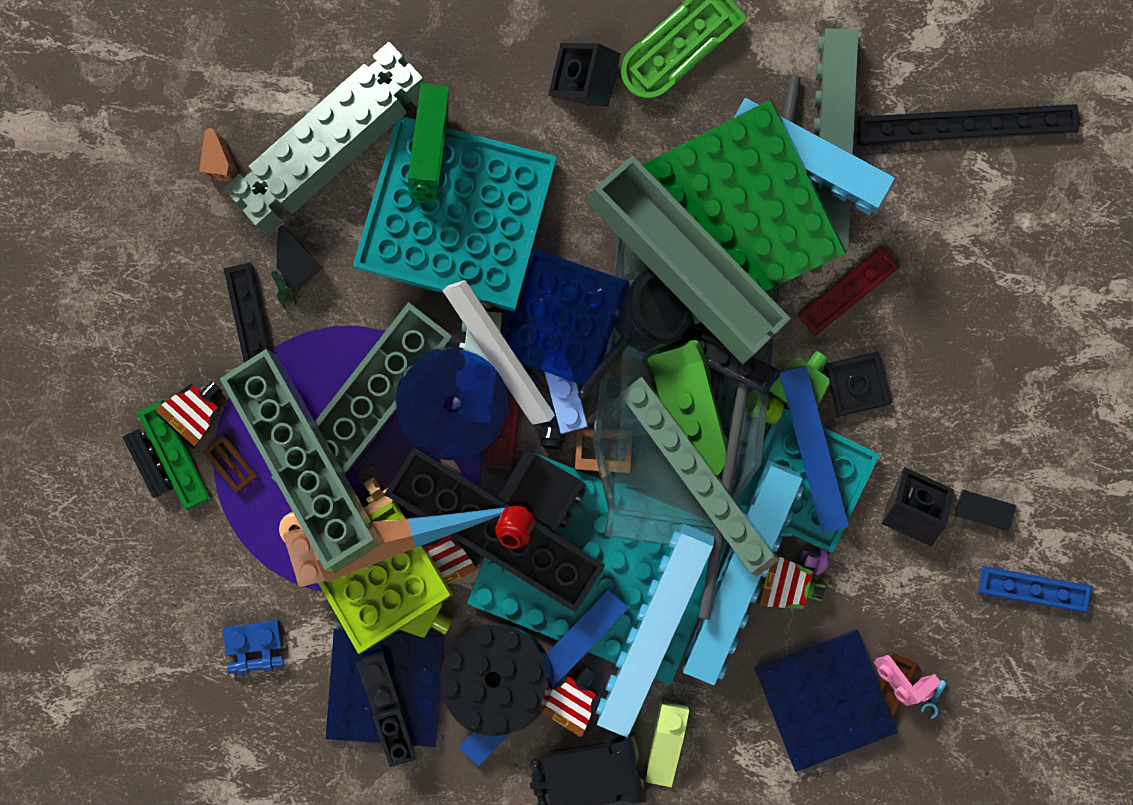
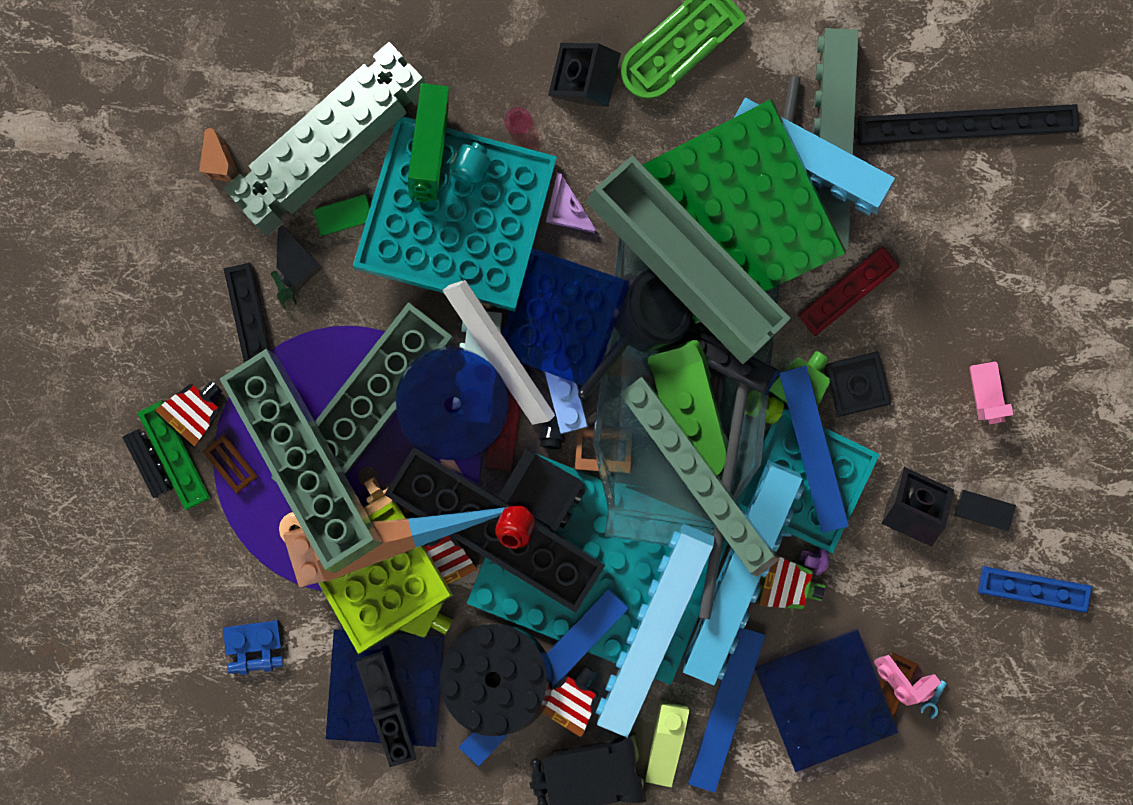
none -> green tile [313,194,370,237]
none -> teal head [449,142,491,185]
none -> clear pink plate [504,107,532,135]
none -> lavender tile [546,173,596,234]
none -> blue tile [688,627,765,793]
none -> bright pink bracket [969,362,1013,424]

